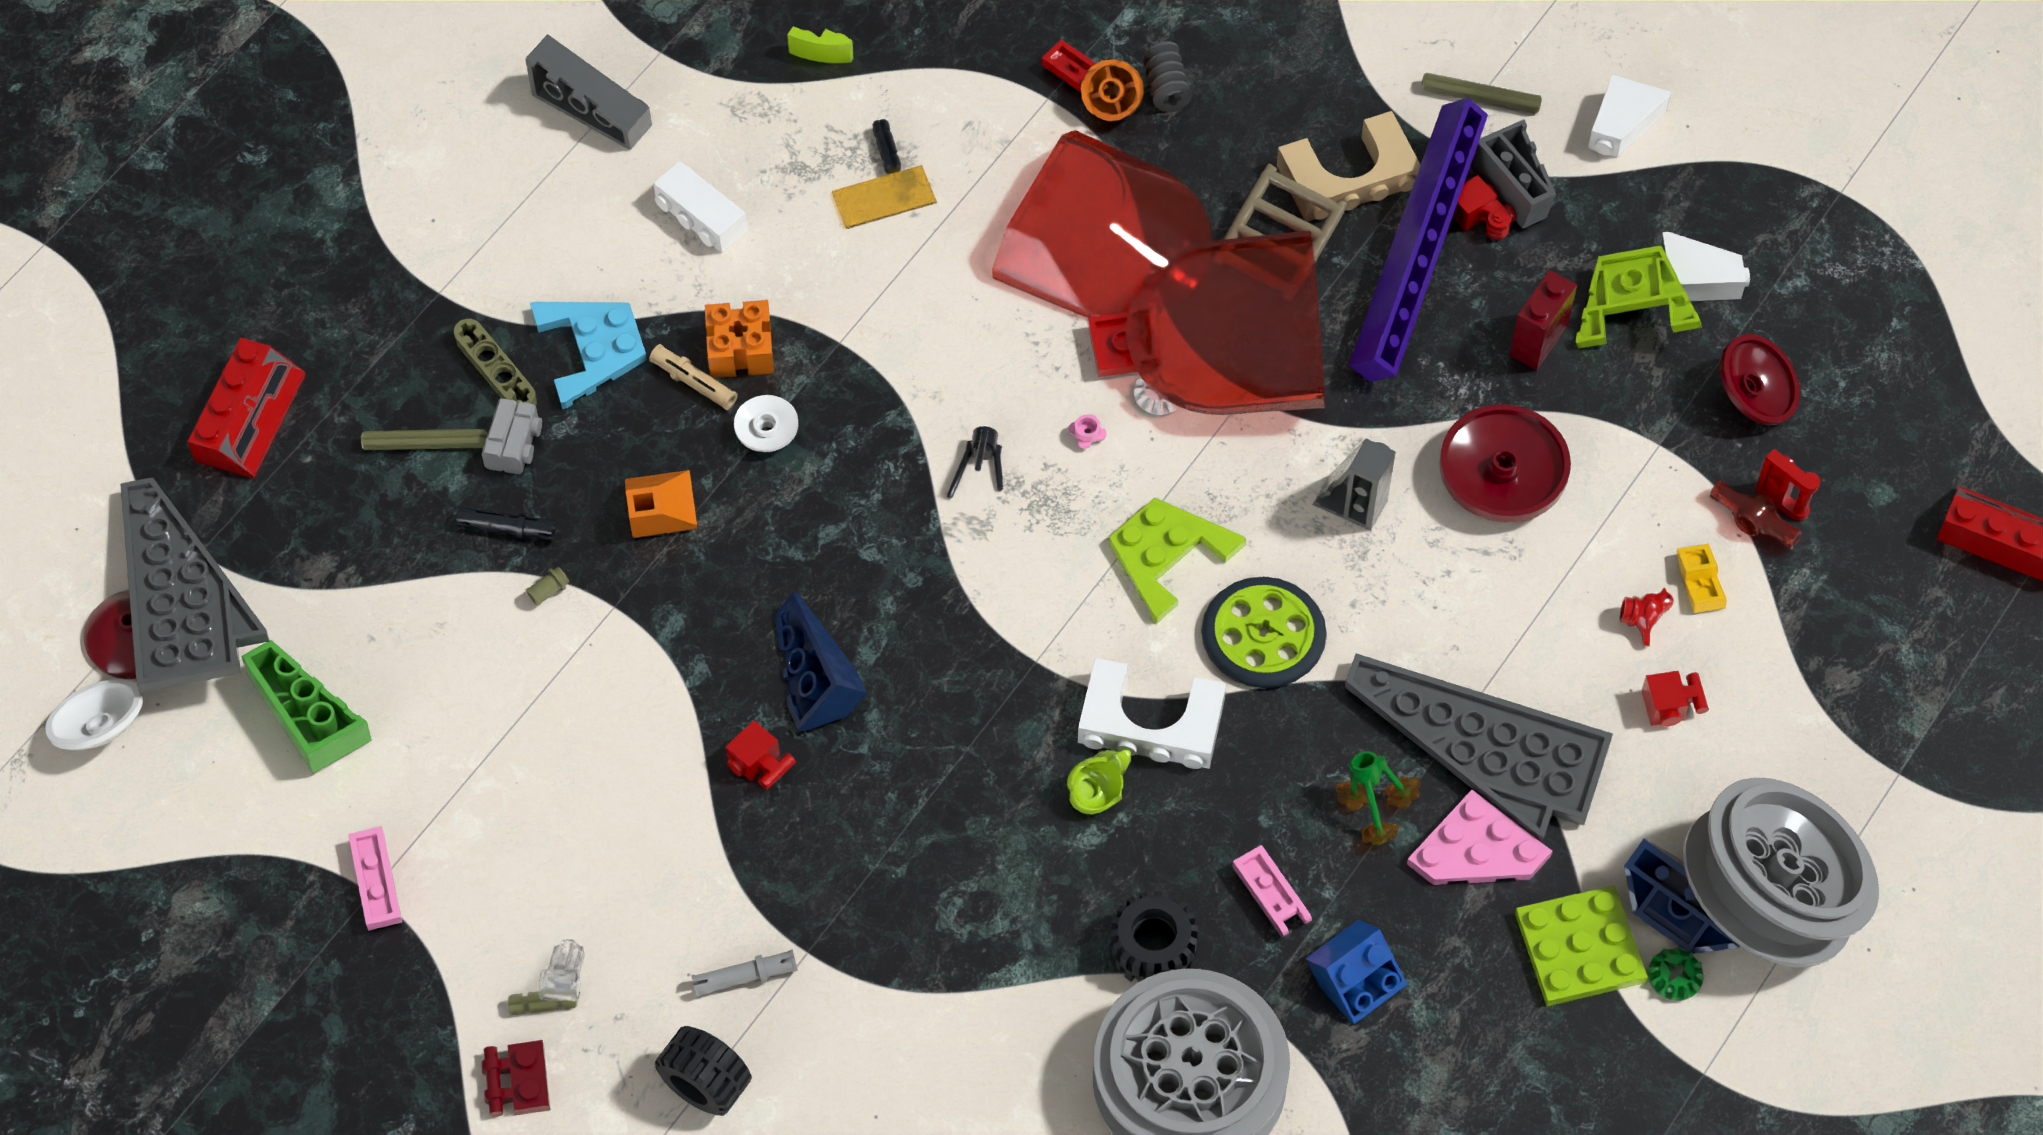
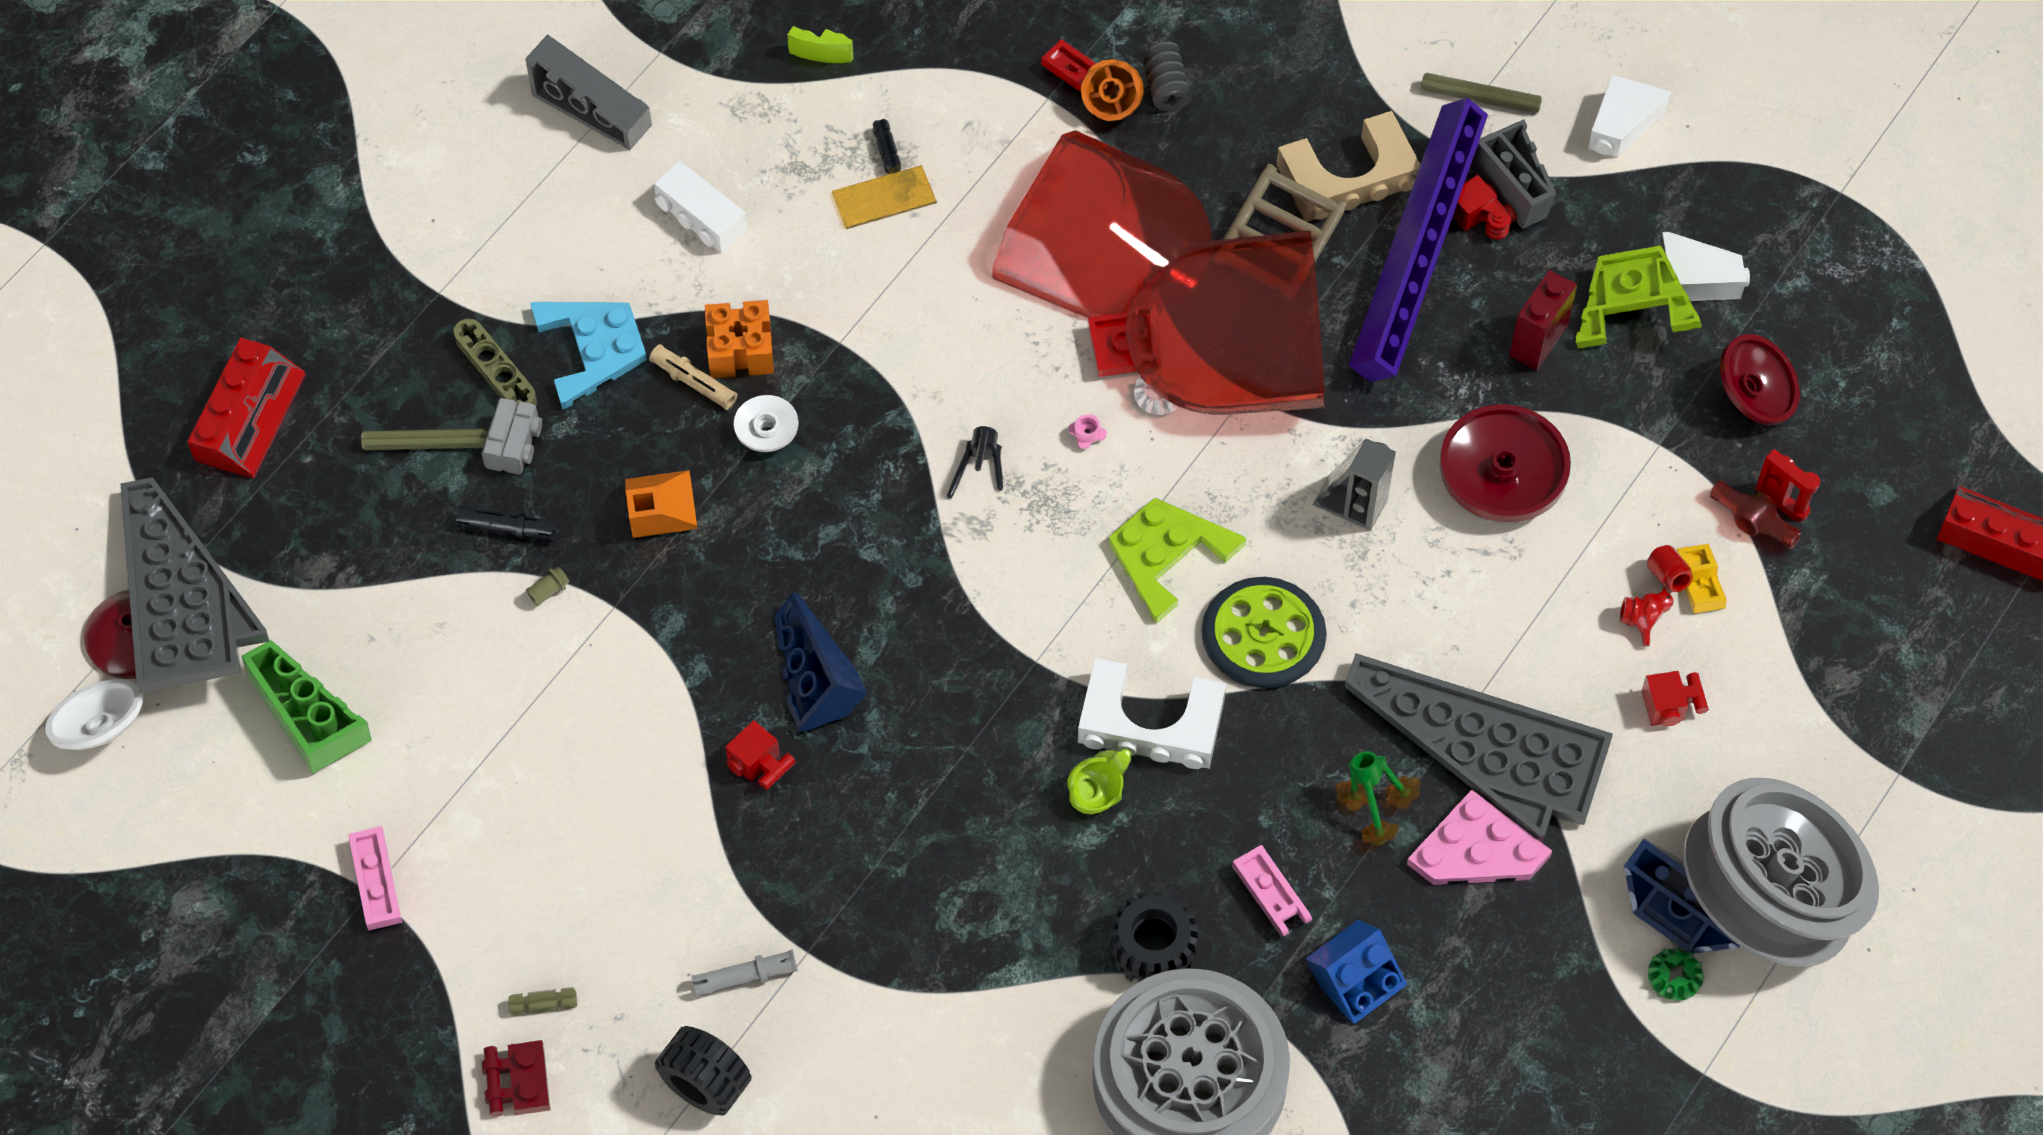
clear piece [539,939,585,1001] -> none
lime plate [1515,885,1648,1006] -> none
none -> red brick [1647,545,1693,592]

